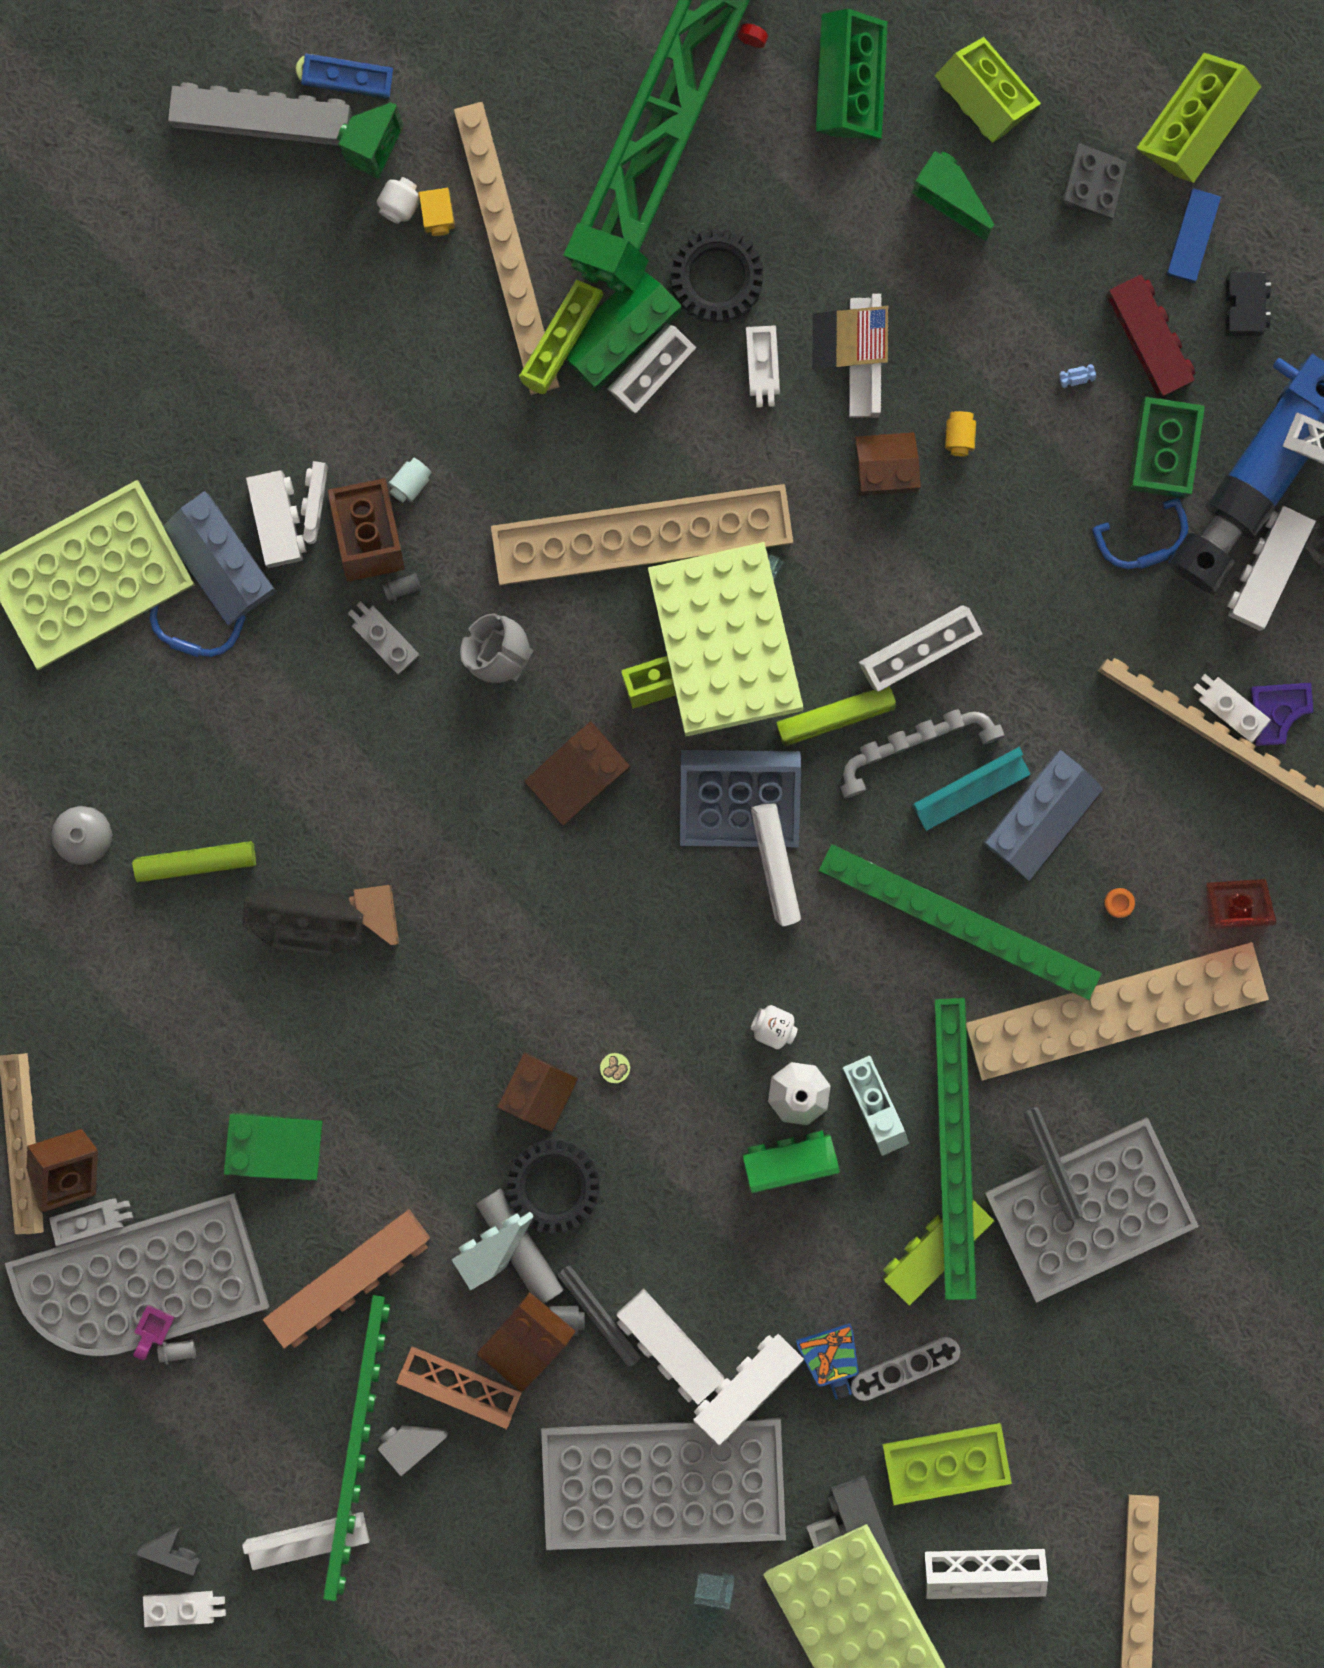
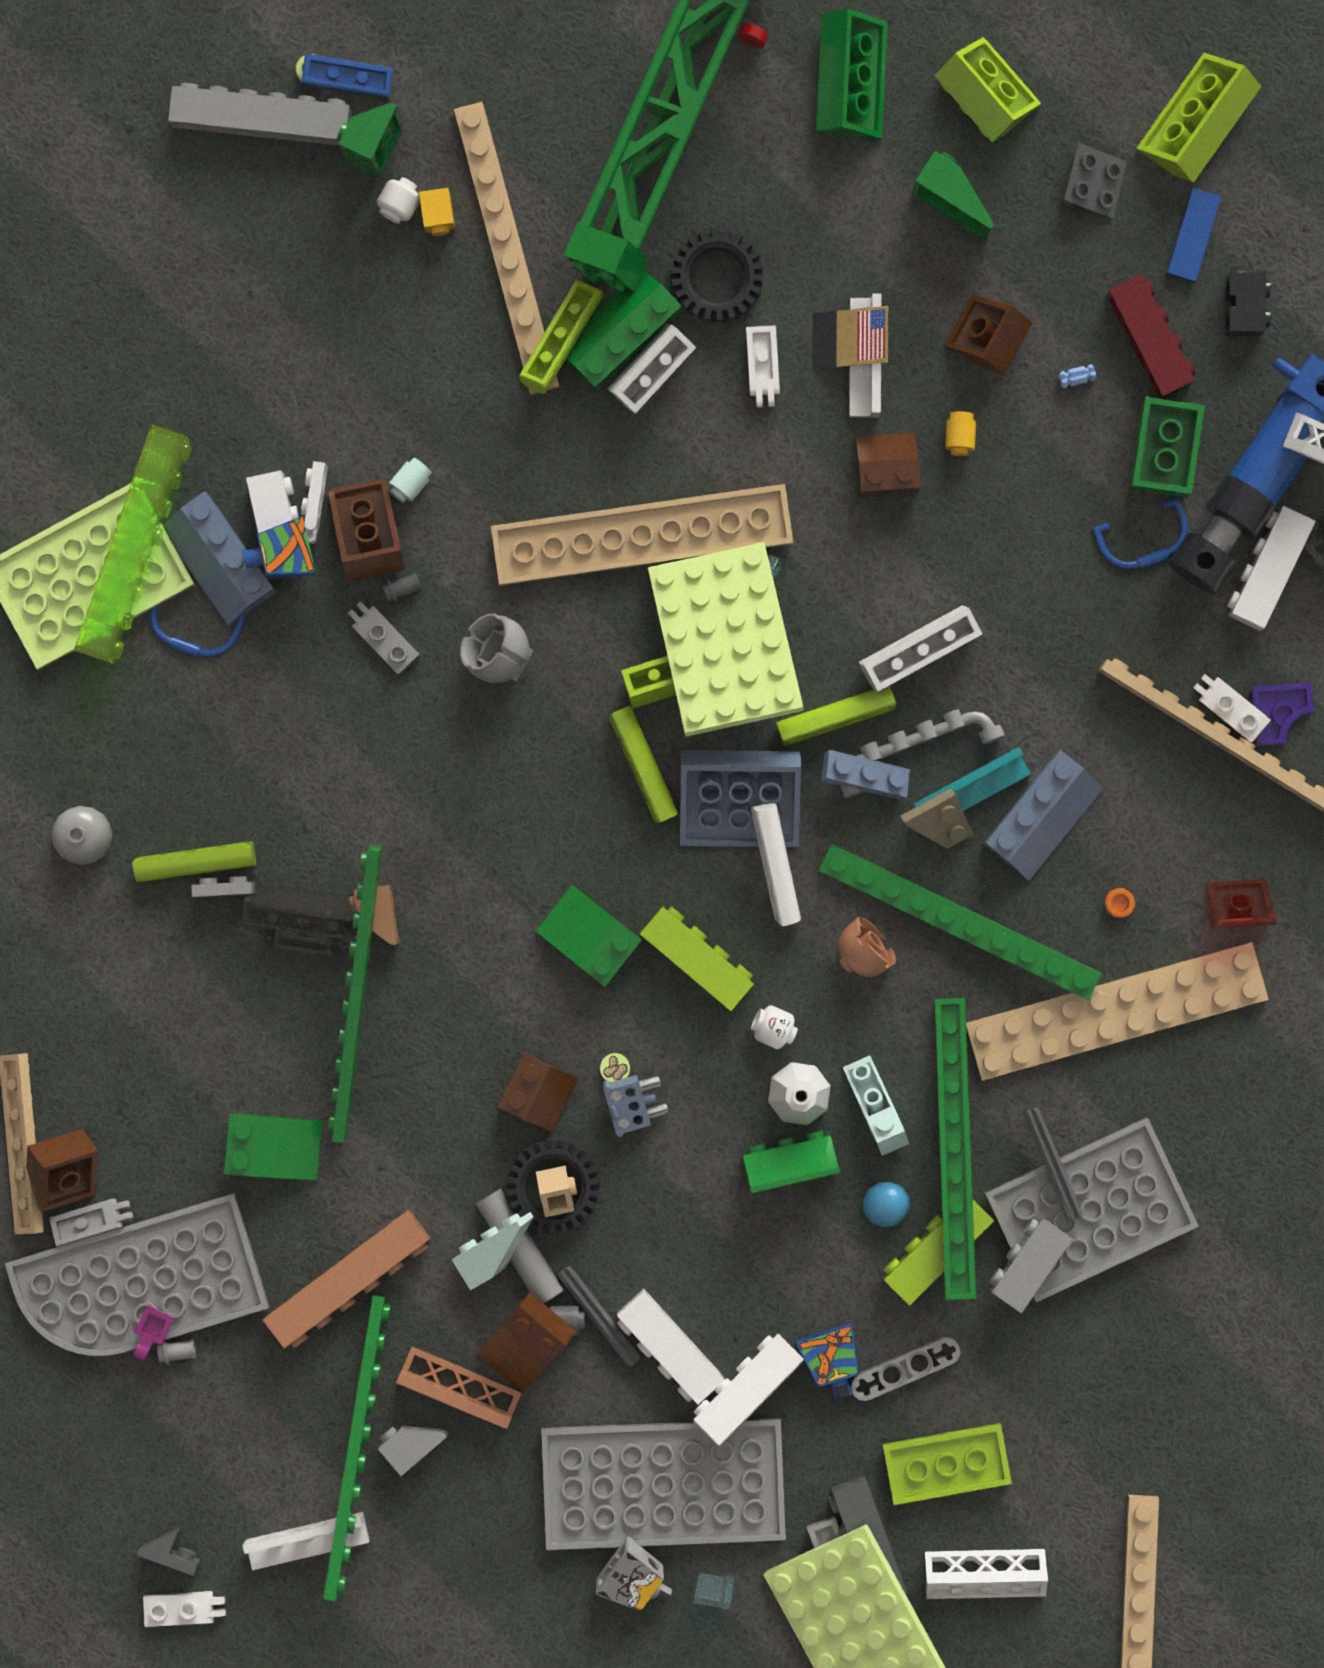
reddish brown slope [525,721,630,826] -> none
none -> clear neon green brick [74,424,192,664]
none -> light grey plate [192,876,255,897]
none -> torso [242,516,315,578]
none -> green plate [328,845,383,1143]
none -> green slope [535,885,642,987]
none -> tan brick [536,1166,577,1217]
none -> light grey torso [596,1536,672,1610]
none -> sand blue piece [603,1075,668,1137]
none -> lime brick [609,706,679,825]
none -> lime brick [640,906,754,1011]
none -> sand blue plate [821,750,910,800]
none -> nougat cylinder [838,917,896,977]
none -> dark azure hair [863,1182,910,1227]
none -> dark tan wing [901,788,973,849]
none -> reddish brown slope [944,294,1033,375]
none -> light grey brick [989,1216,1073,1313]

